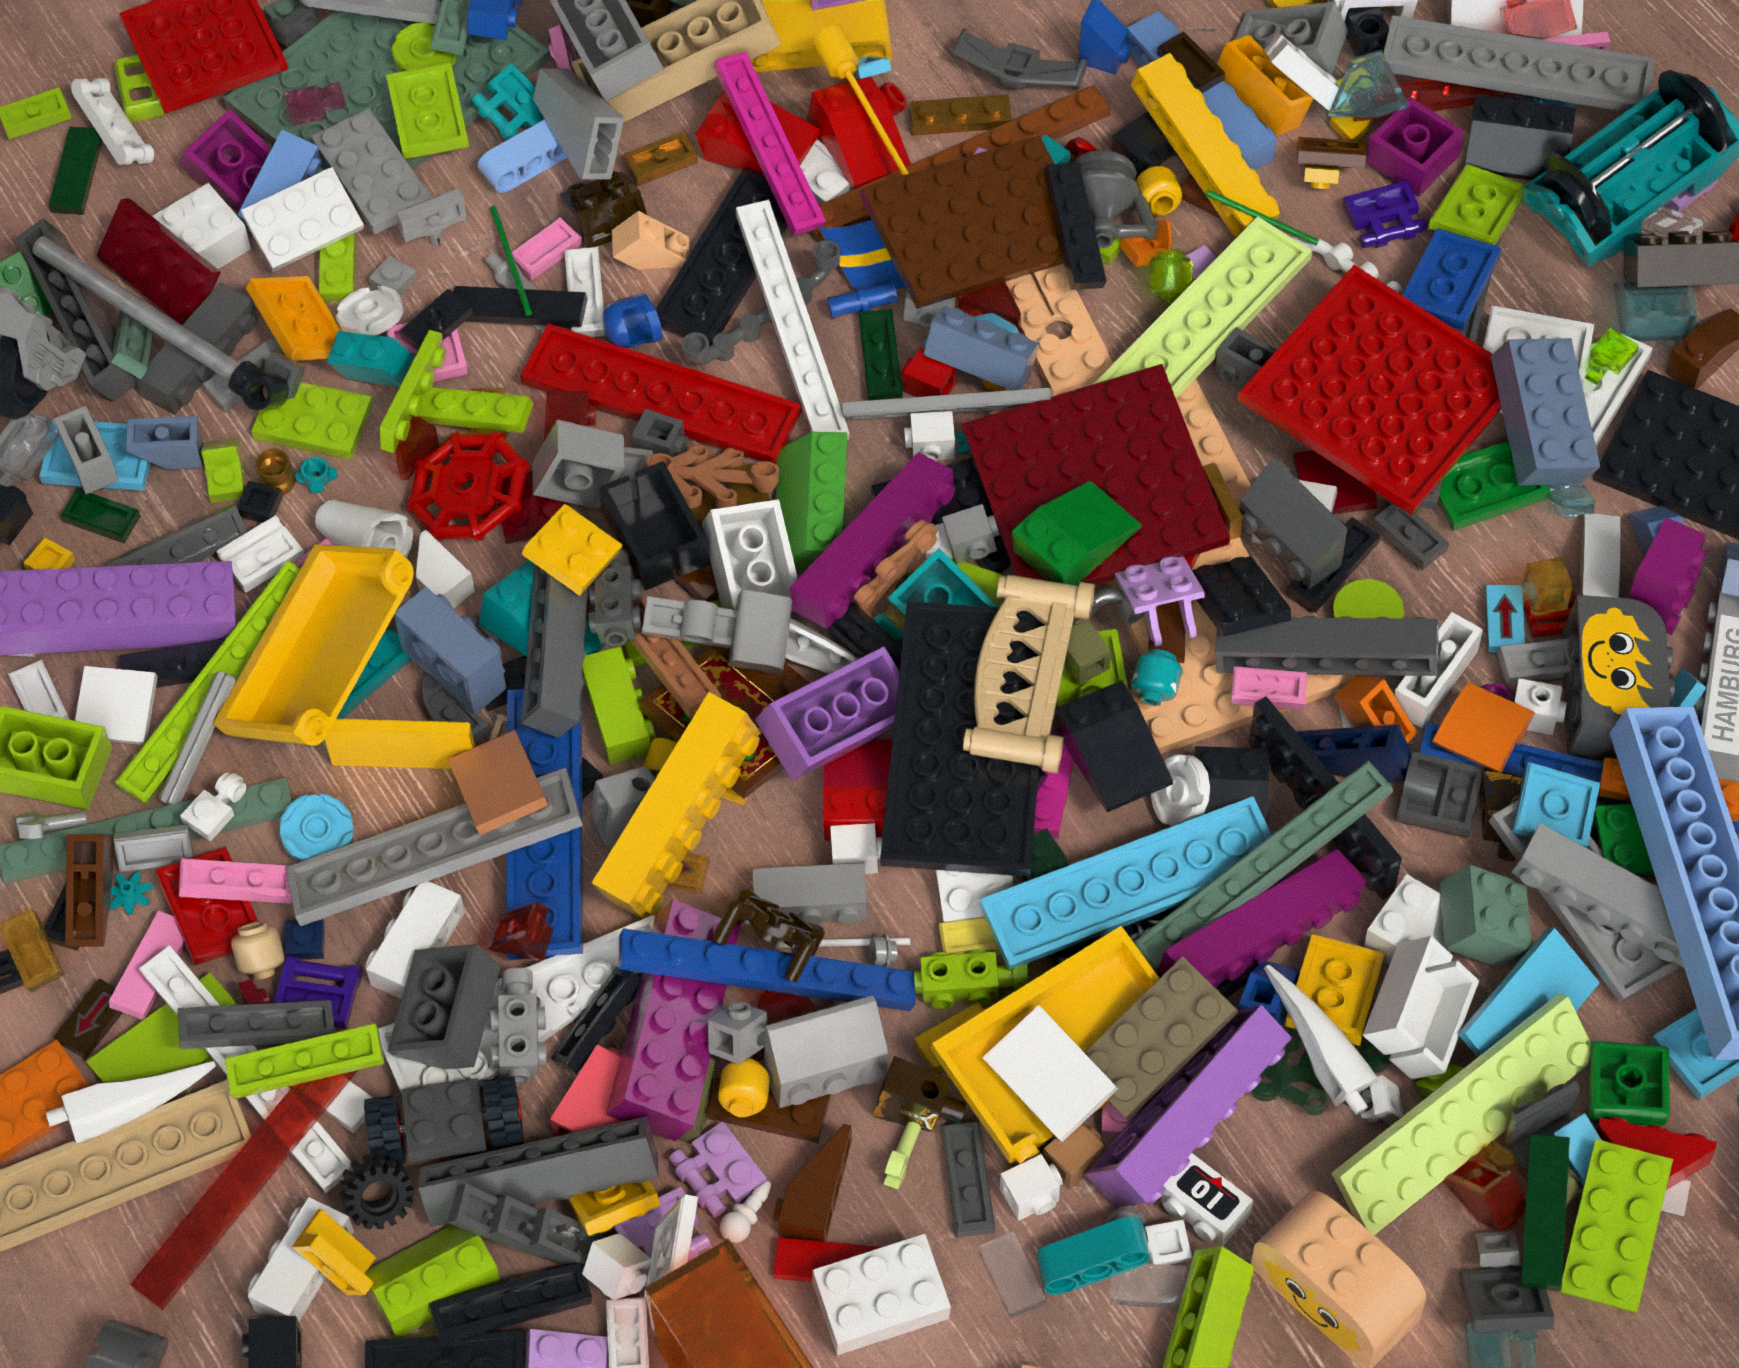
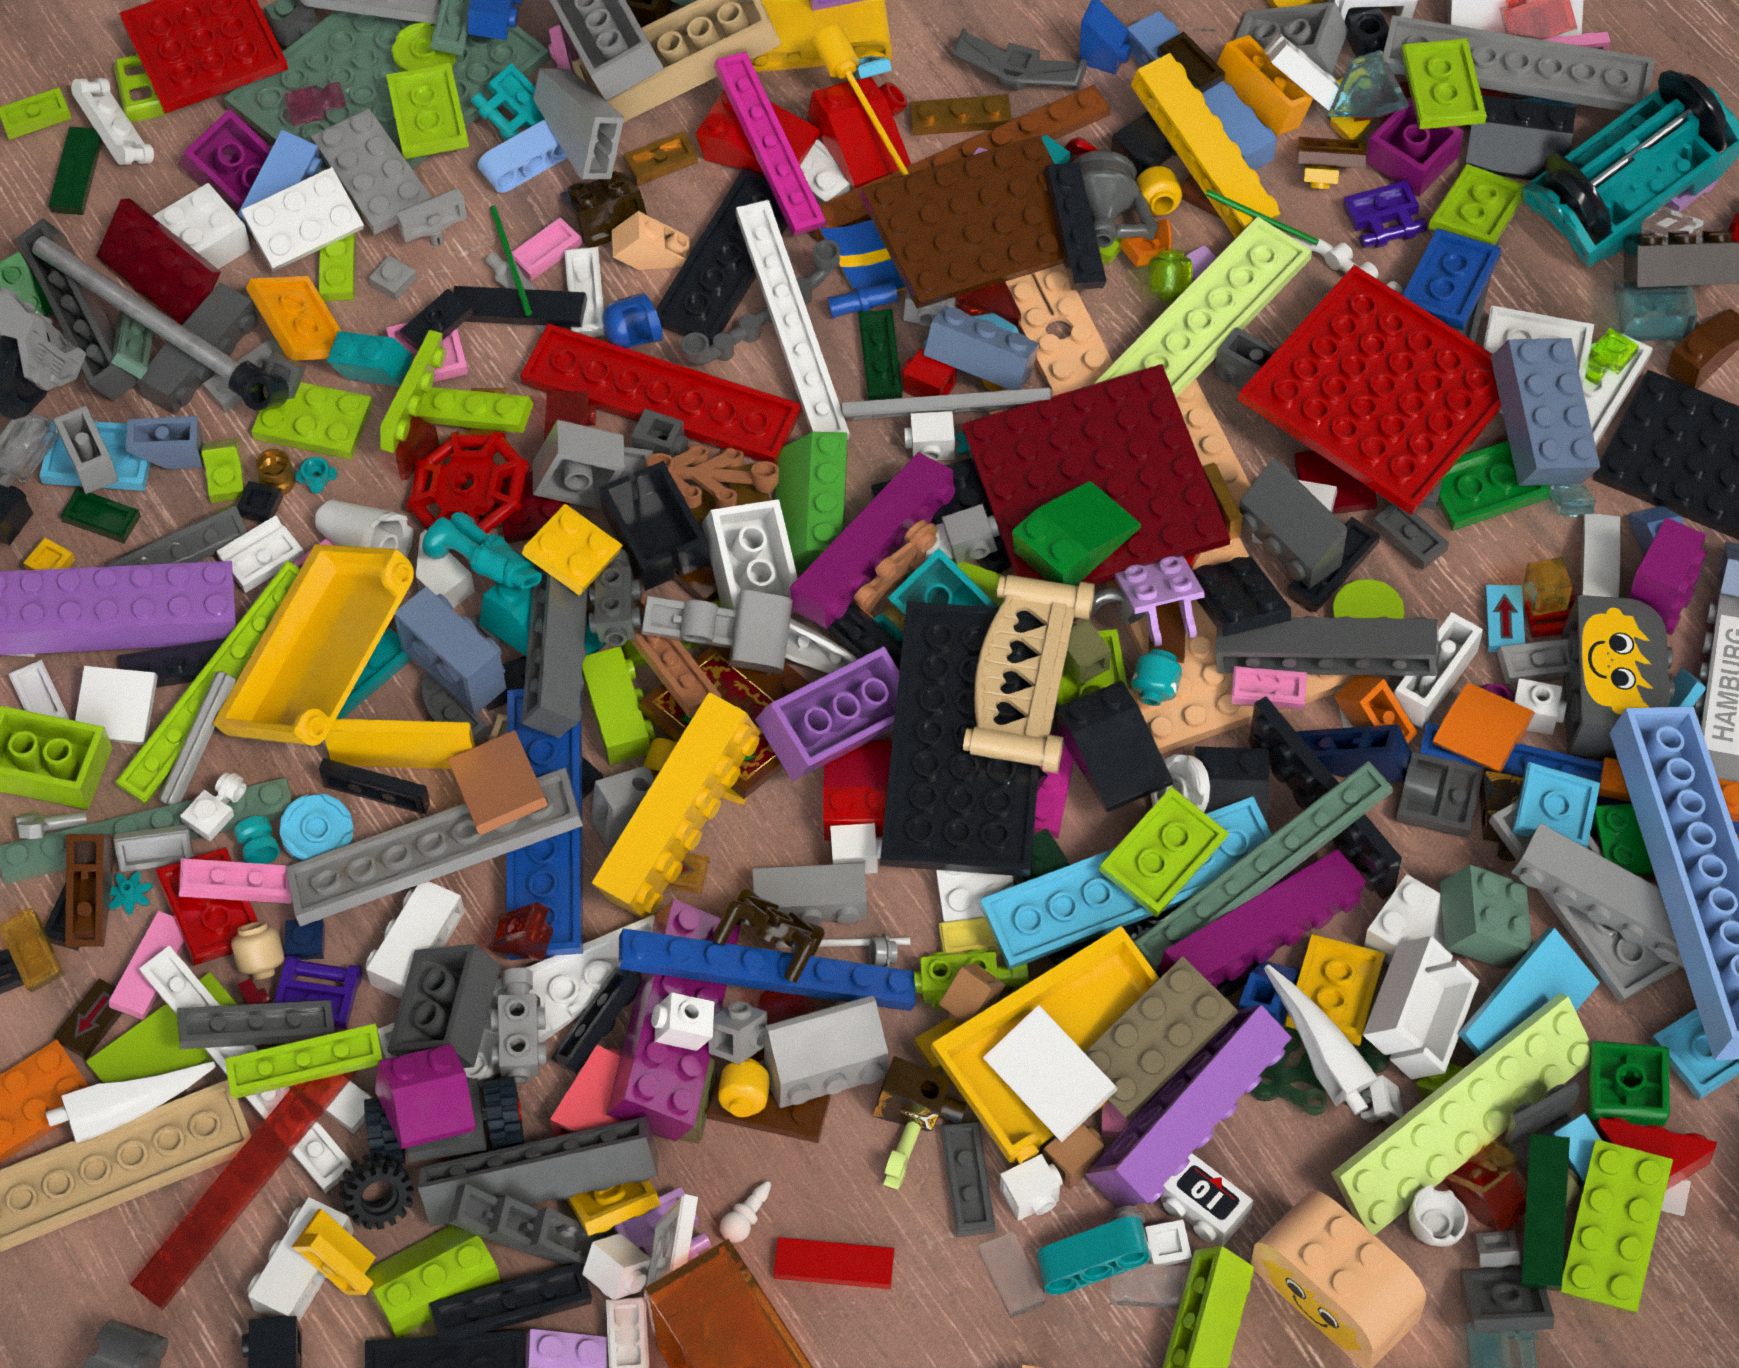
white tile [335,286,404,335] -> none
lavender plate [669,1122,767,1217] -> none
reddish brown slope [773,1124,852,1242] -> none
white brick [812,1234,951,1355] -> none
none -> teal wheel [234,816,280,864]
none -> black tile [319,758,430,814]
none -> magenta slope [375,1044,476,1149]
none -> teal piece [422,512,542,589]
none -> white brick [651,993,714,1051]
none -> medium nougat brick [939,963,1006,1025]
none -> lime plate [1099,786,1229,917]
none -> lime tile [1401,38,1487,130]
none -> white hair [1408,1185,1469,1247]

